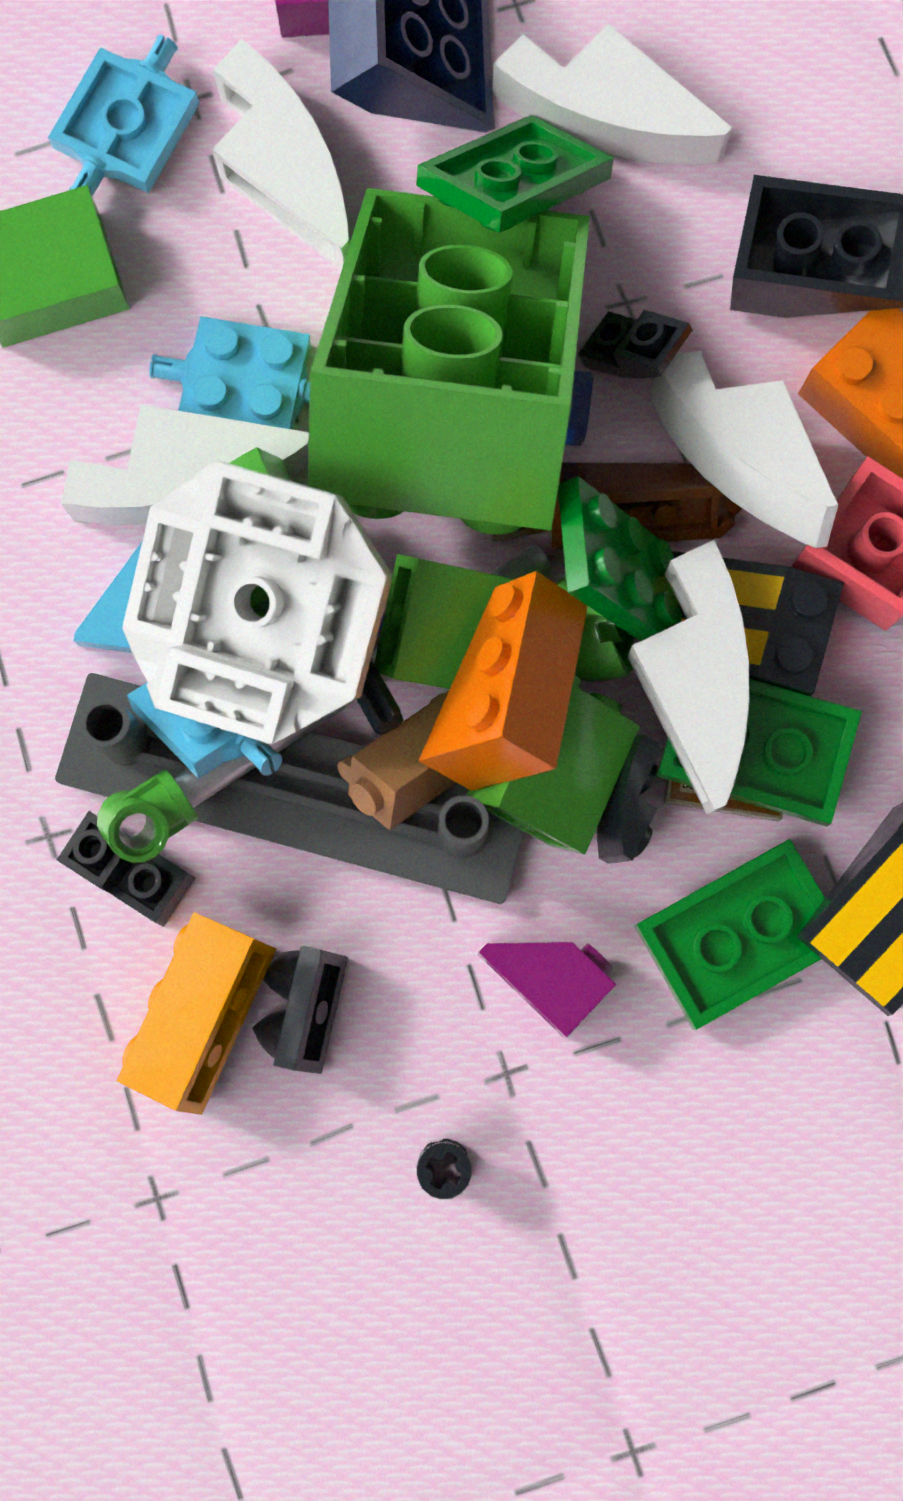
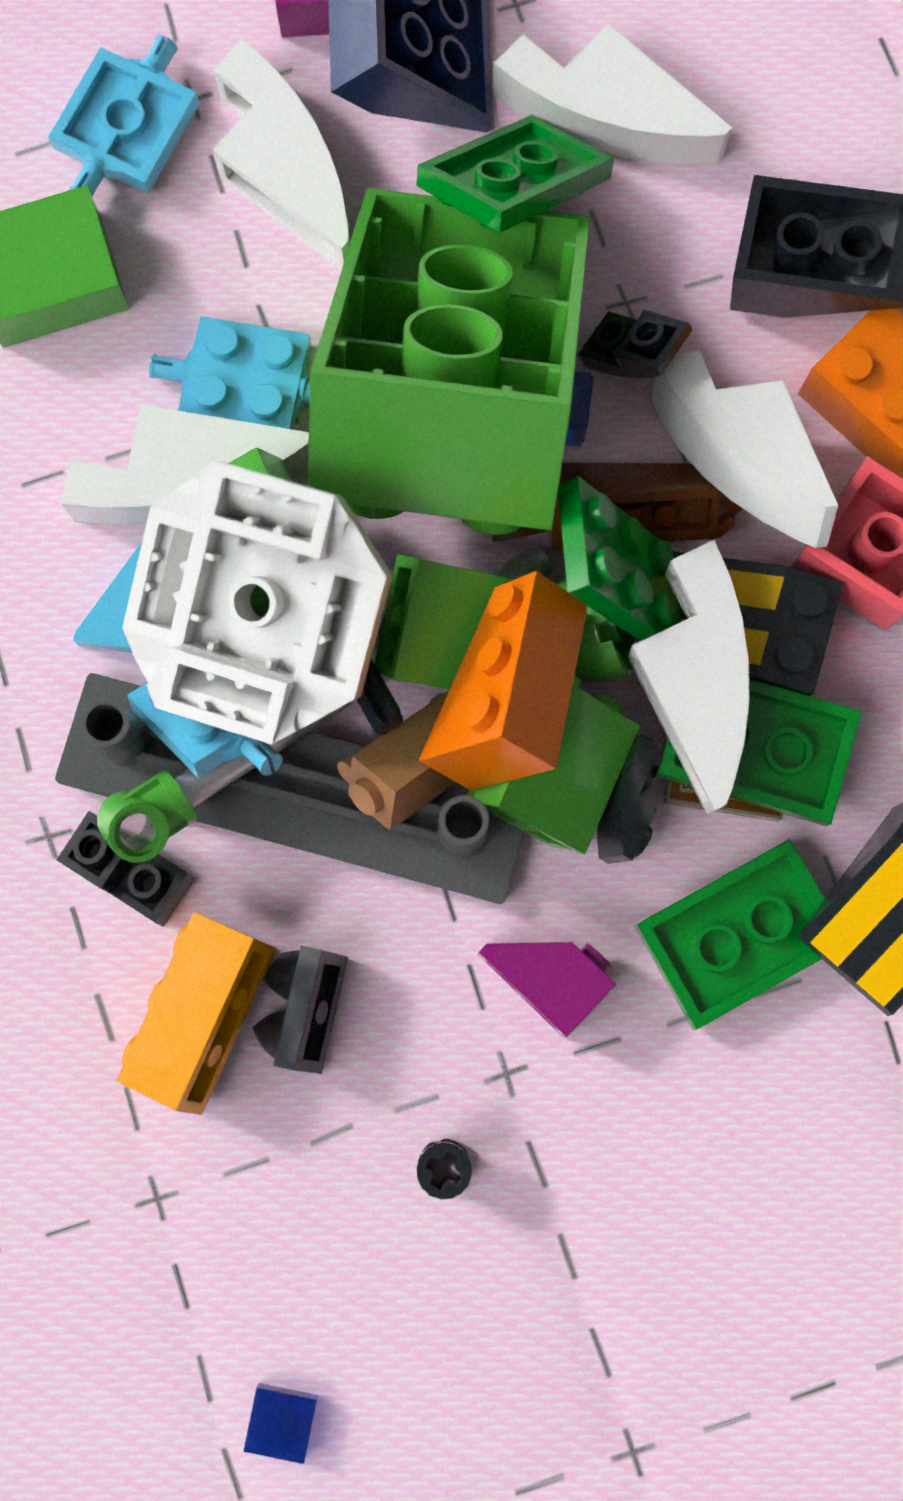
none -> clear blue tile [243,1383,318,1464]

